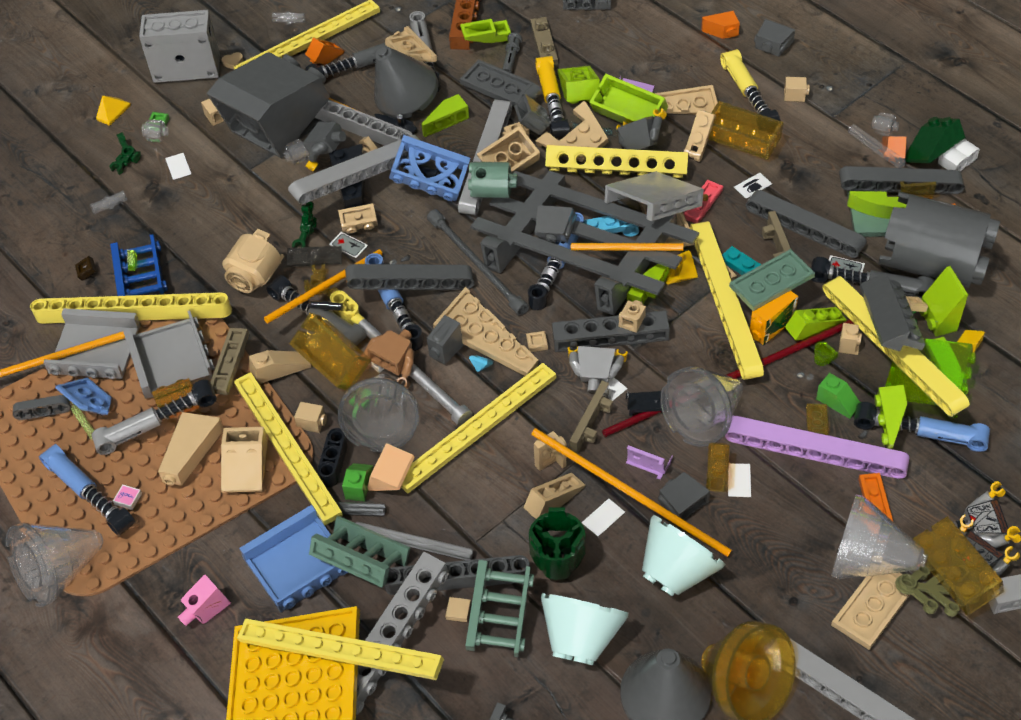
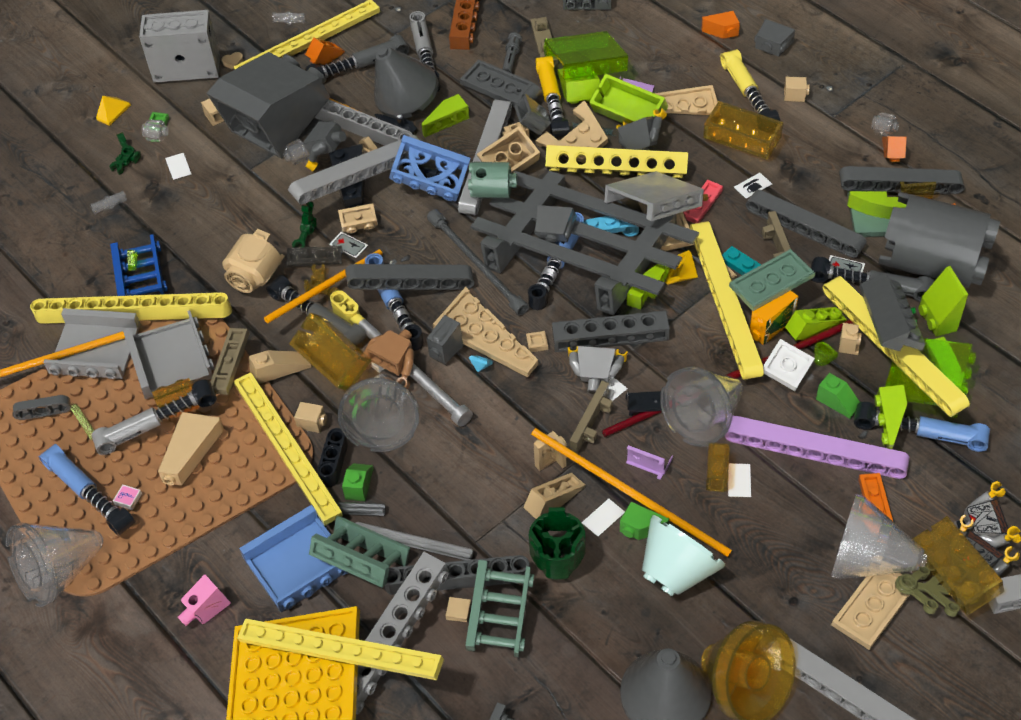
medium blue tile [55,377,112,415] -> none
dark brown tile [75,256,96,281] -> none
tan slope [221,427,268,492] -> none
black piece [308,301,343,311] -> none
light nougat slope [367,443,415,491] -> none
tan wing [385,26,437,62] -> none
light yellow plate [401,363,556,494] -> none
lime slope [460,19,511,43] -> none
light aqua cone [541,593,629,665] -> none
light orange piece [571,243,684,251] -> none
tan brick [619,300,646,333] -> none
dark grey torso [658,472,710,520] -> none
tan plate [684,110,716,162] -> none
clear yellow tile [806,404,829,436] -> none
clear axle [848,124,906,169] -> none
dark green slope [903,117,966,163] -> none
tan tile [906,296,928,312] -> none
white brick [938,139,980,172] -> none
yellow slope [956,330,985,353] -> none
none -> clear neon green panel [544,31,628,80]
none -> bright green slope [620,502,669,540]
none -> white plate [763,339,815,391]

